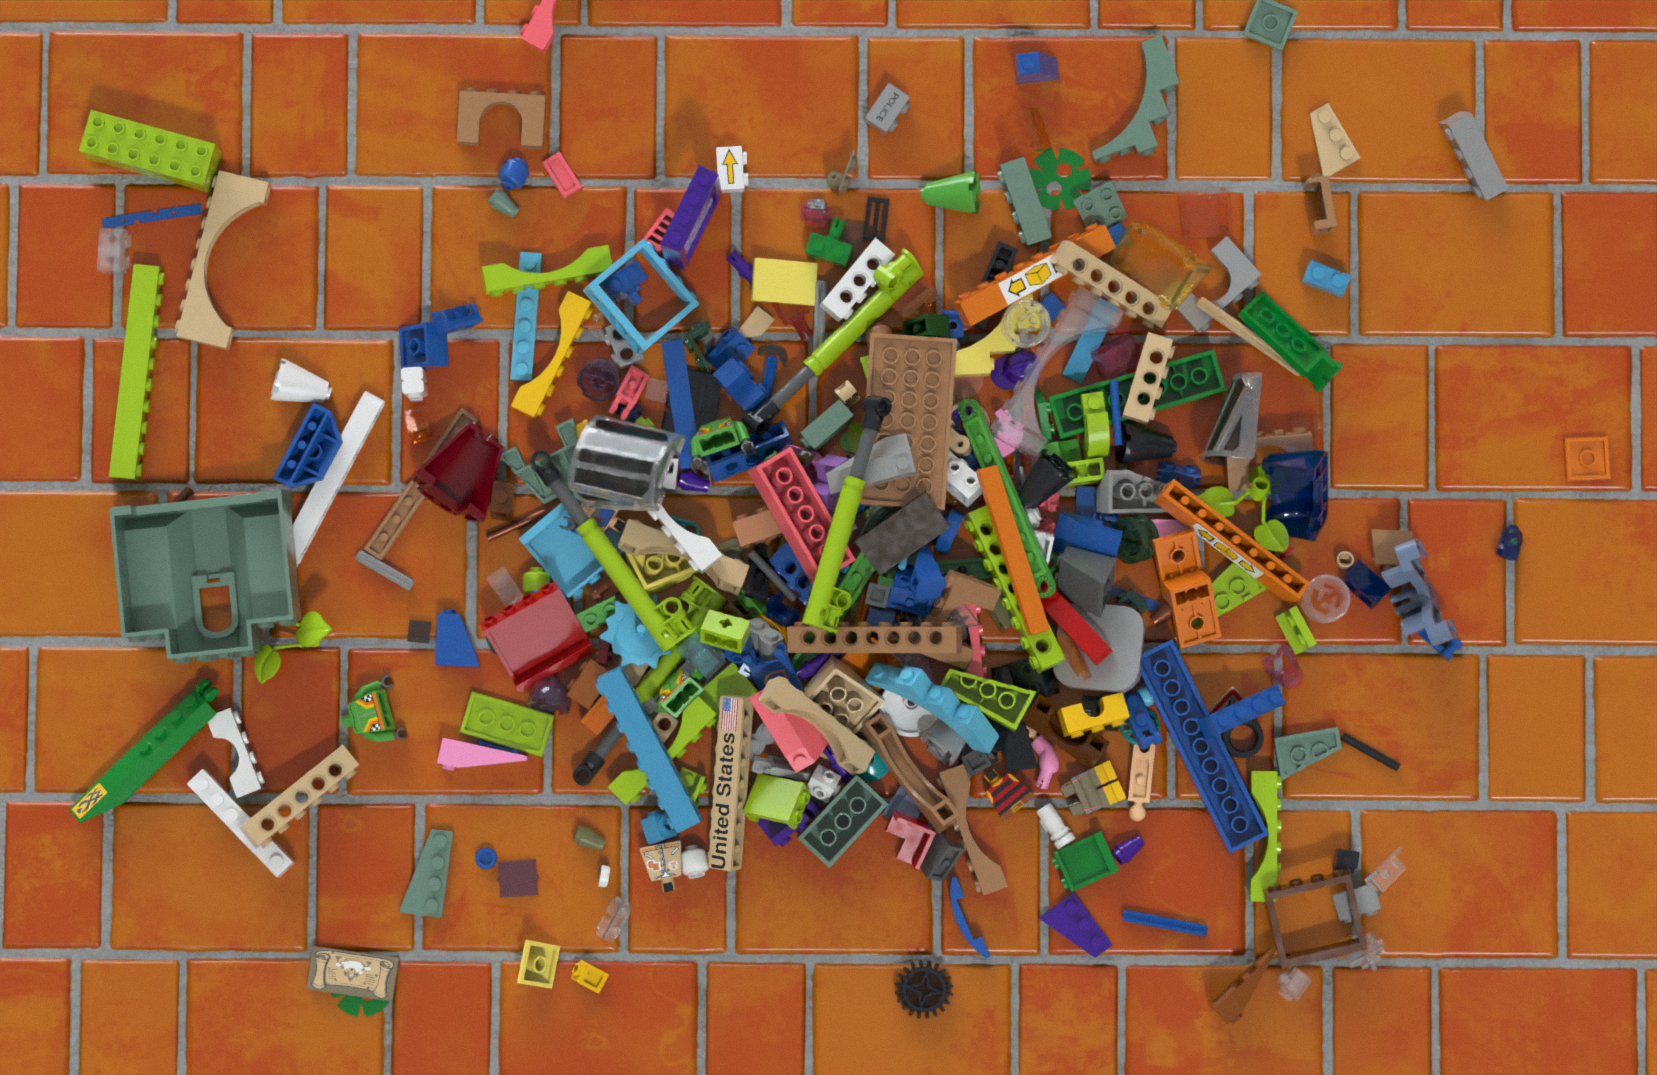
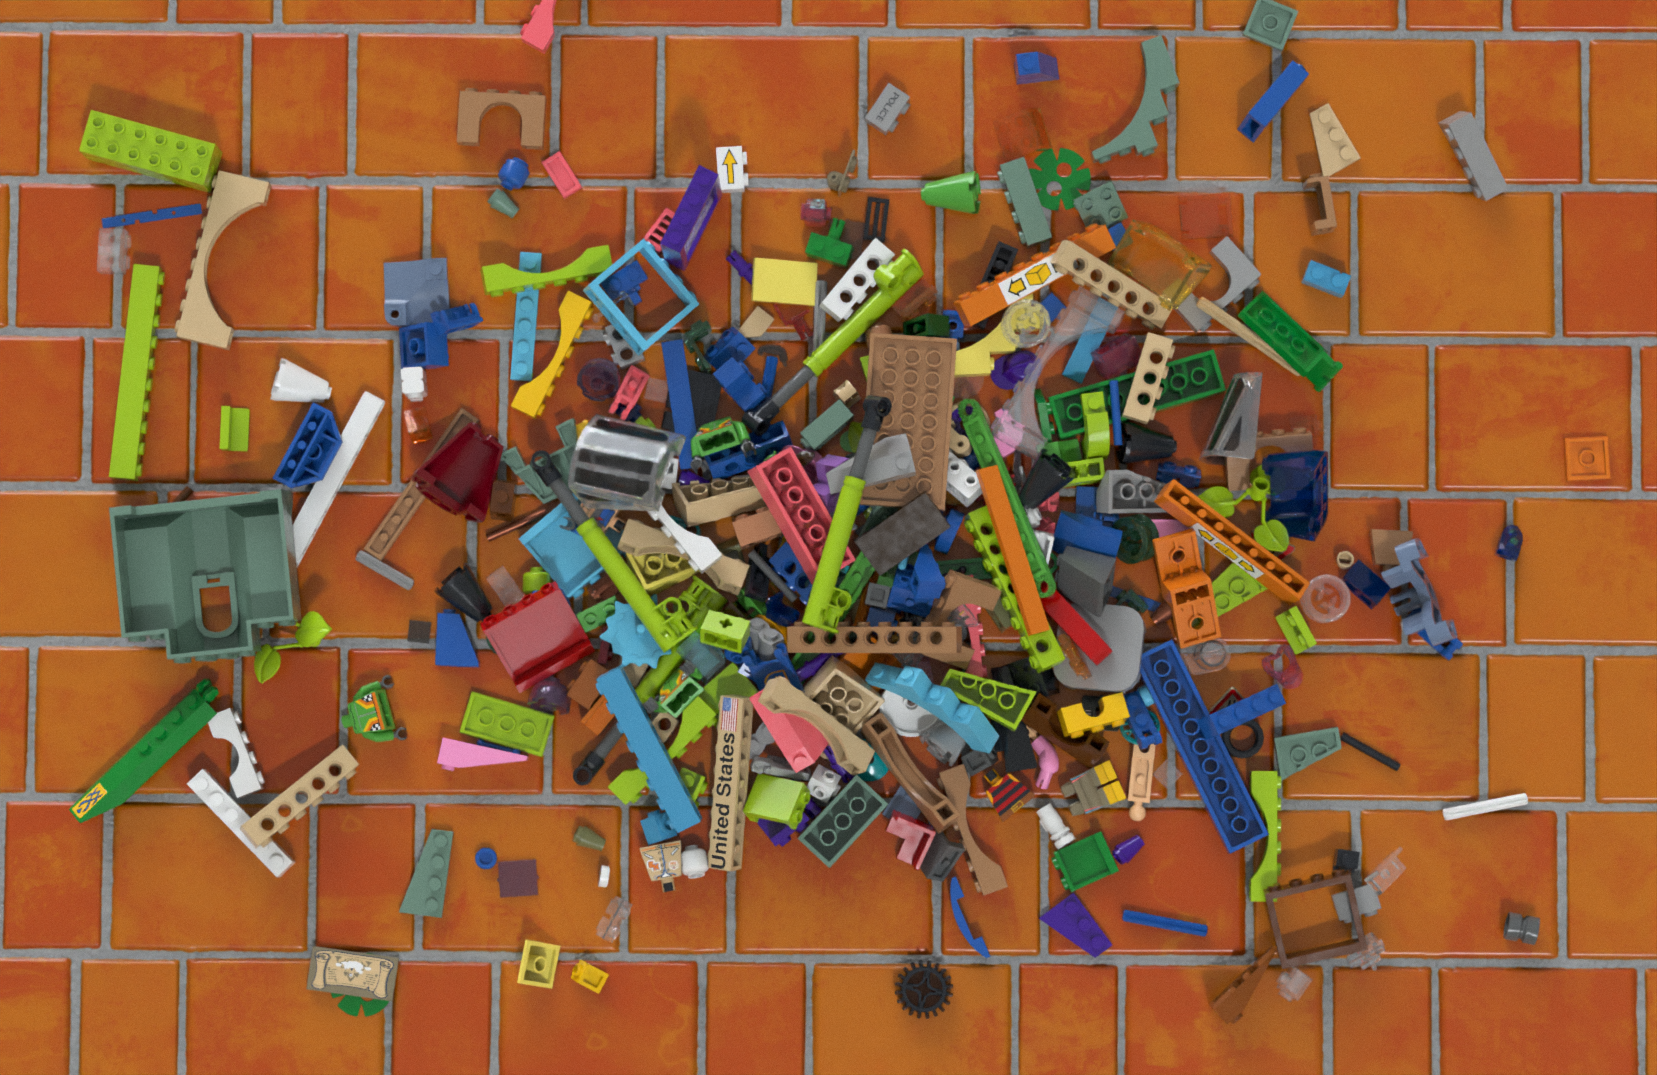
none -> lime panel [219,406,250,452]
none -> sand blue slope [384,258,450,327]
none -> black cone [434,563,493,622]
none -> tan wedge [672,475,767,527]
none -> clear tile [1152,759,1182,789]
none -> clear piece [1180,638,1231,675]
none -> blue slope [1237,60,1309,143]
none -> white axle [1443,793,1528,820]
none -> dark grey wheel [1503,912,1540,945]

